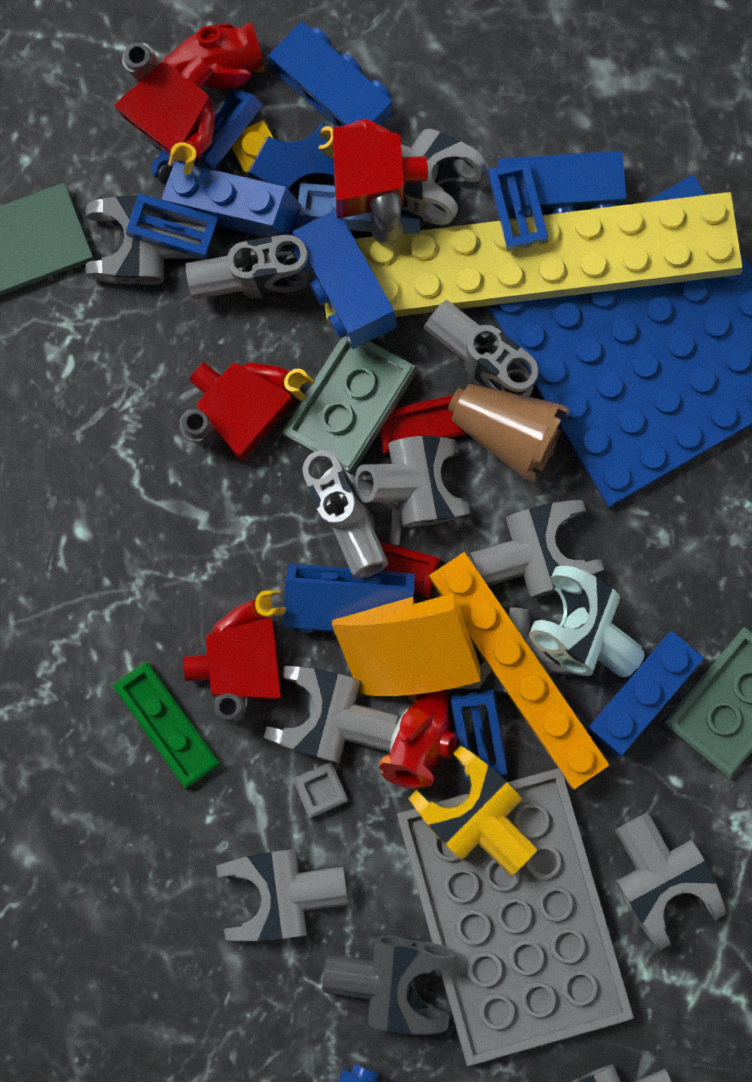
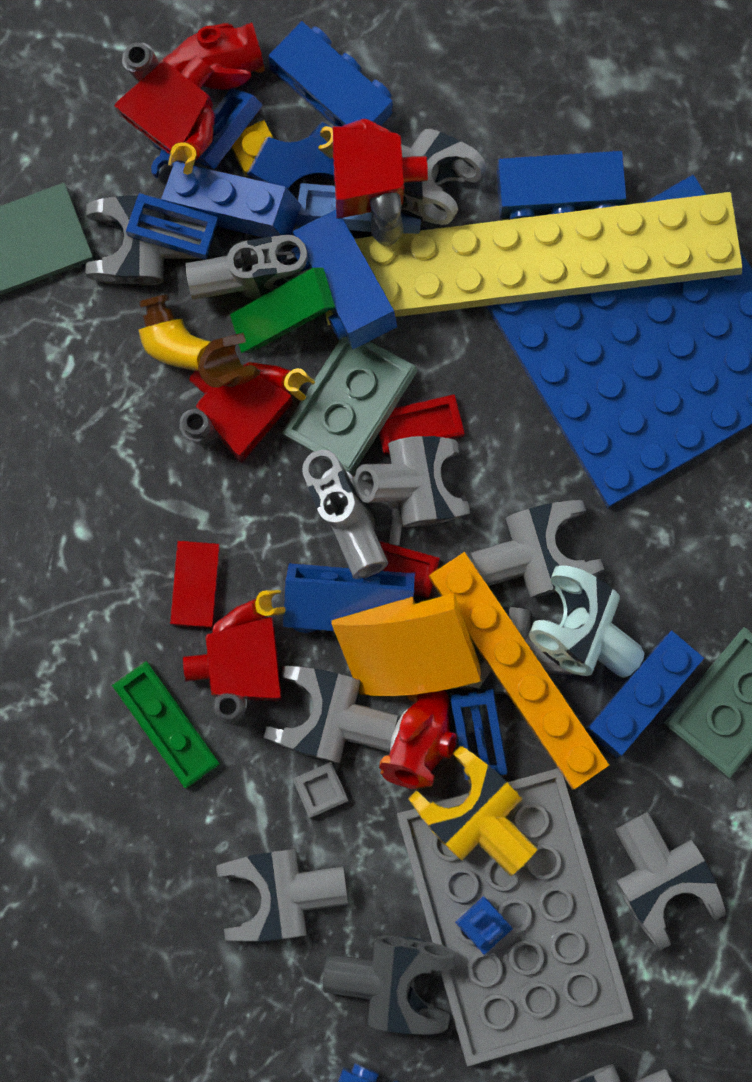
light grey connector [424,299,538,397] -> none
medium nougat cone [448,384,570,483] -> none
blue tile [488,160,548,252] -> none
none -> piece [138,294,260,387]
none -> red tile [170,541,220,628]
none -> green tile [230,268,335,353]
none -> blue piece [455,896,513,955]

